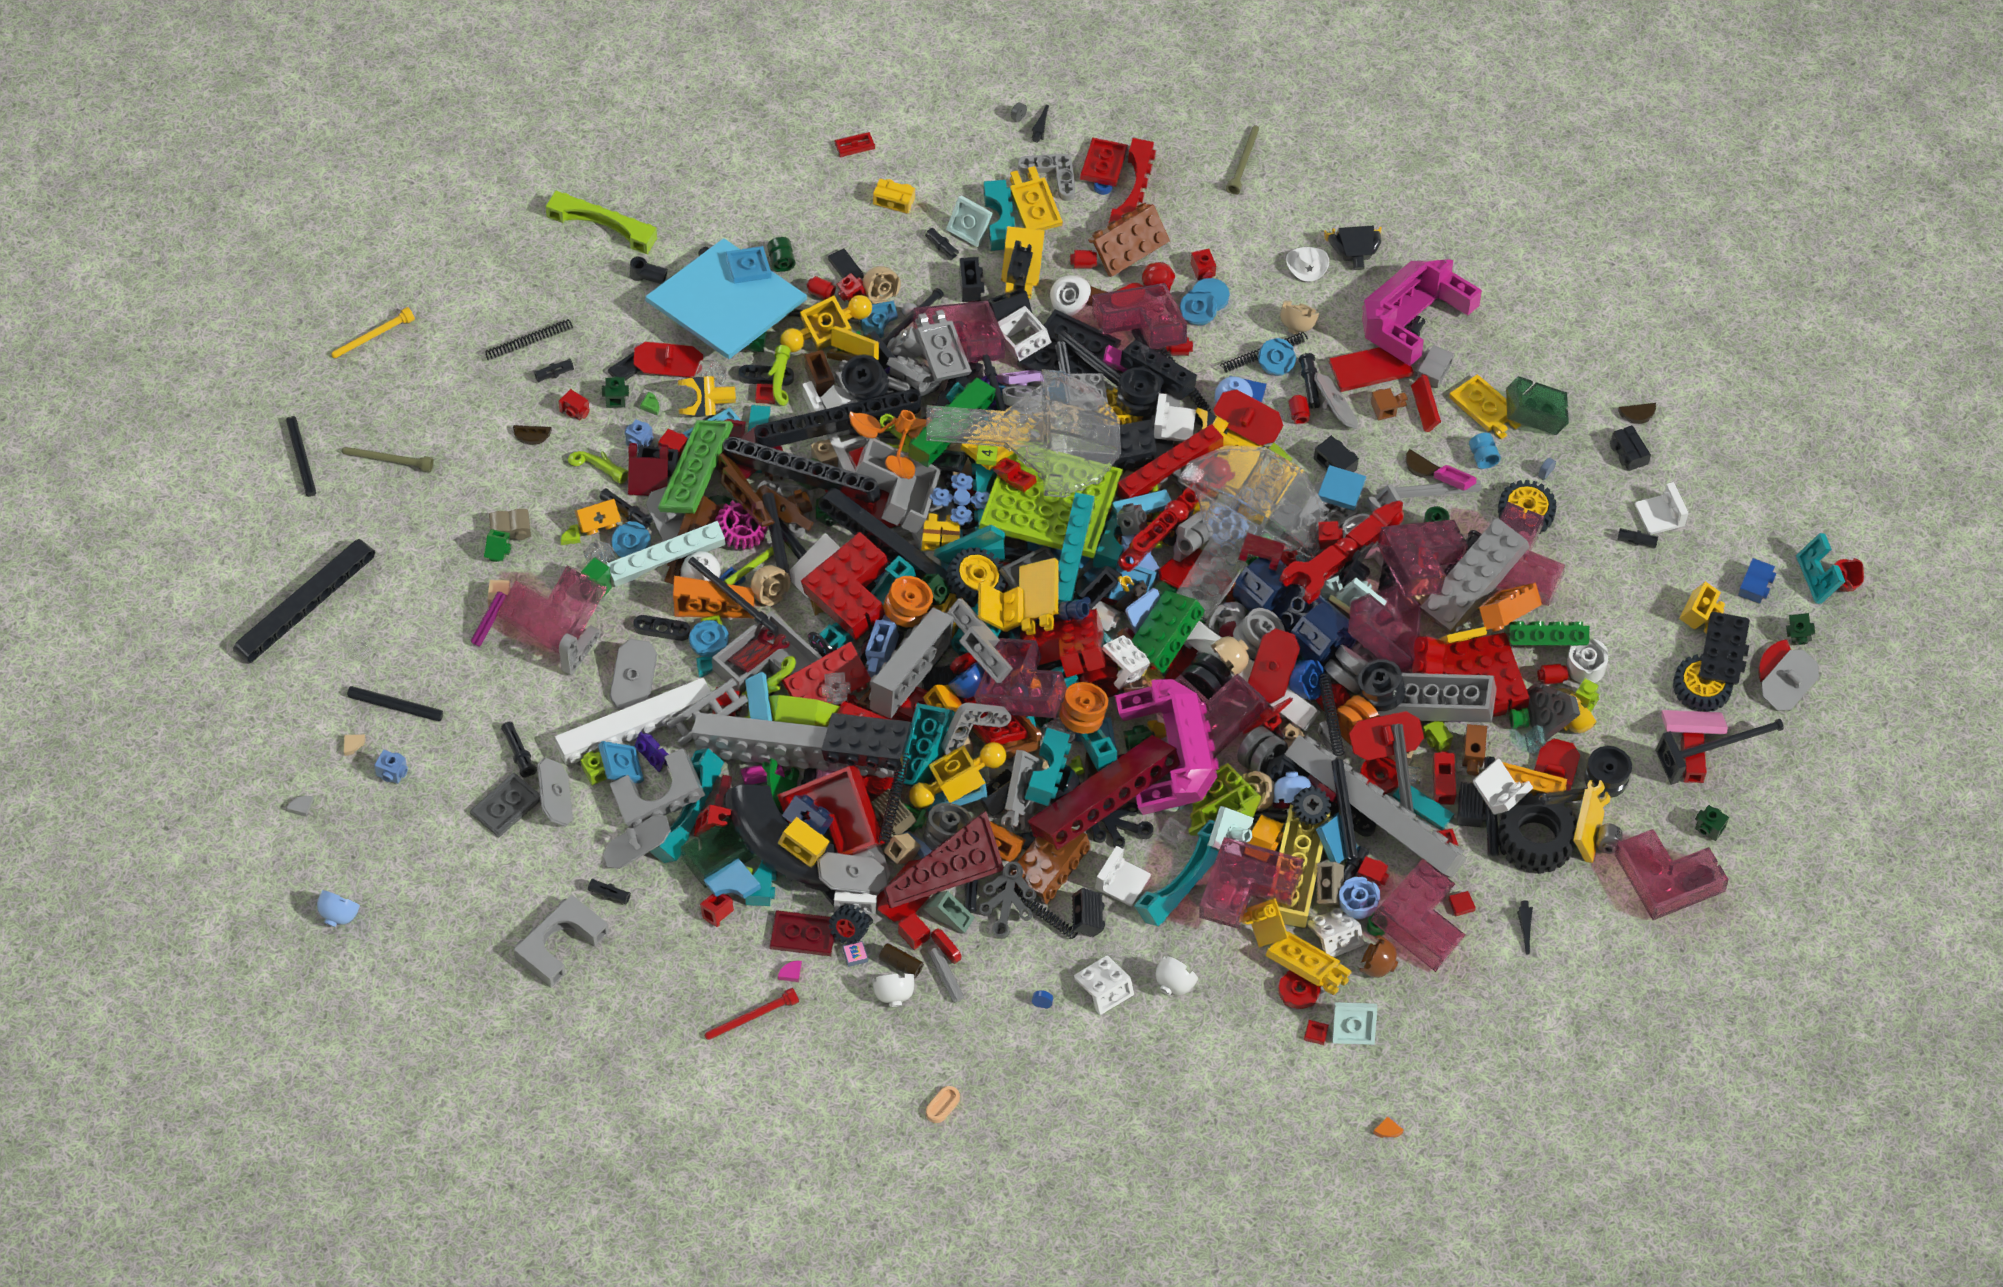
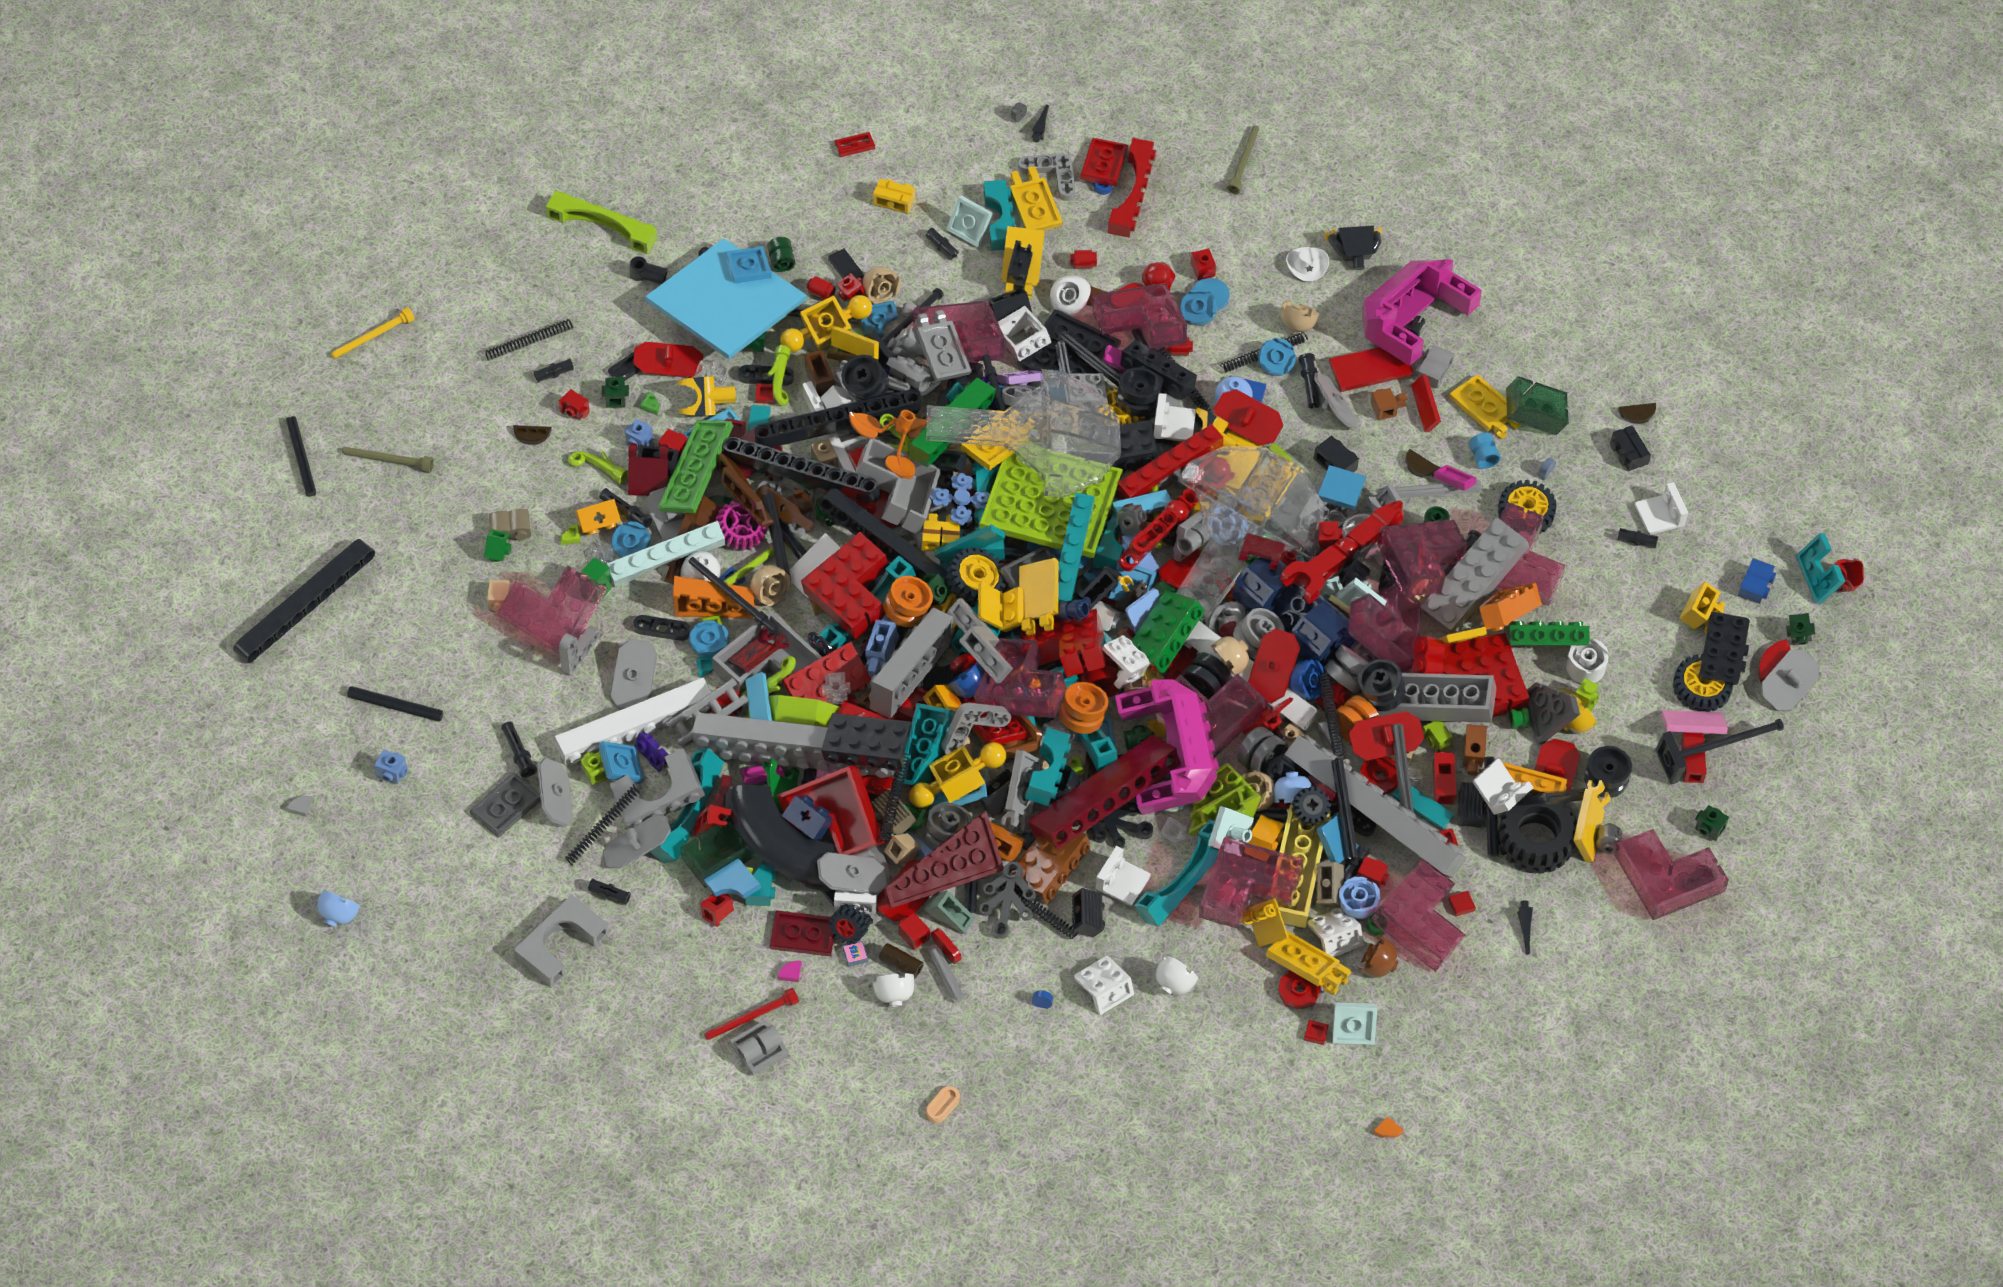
tan tile [344,734,366,756] -> none
magenta axle [471,591,507,647] -> none
yellow brick [778,817,830,867] -> none
black brick [959,257,985,302] -> none
lime tile [976,445,998,466] -> none
red slope [993,457,1037,492] -> none
bracket [1088,203,1170,277] -> none
red brick [1288,395,1310,424] -> none
clear light blue tile [1524,725,1546,753] -> none
red brick [1537,664,1568,685] -> none
none -> black piece [565,784,640,866]
none -> light grey plate [730,1020,788,1076]

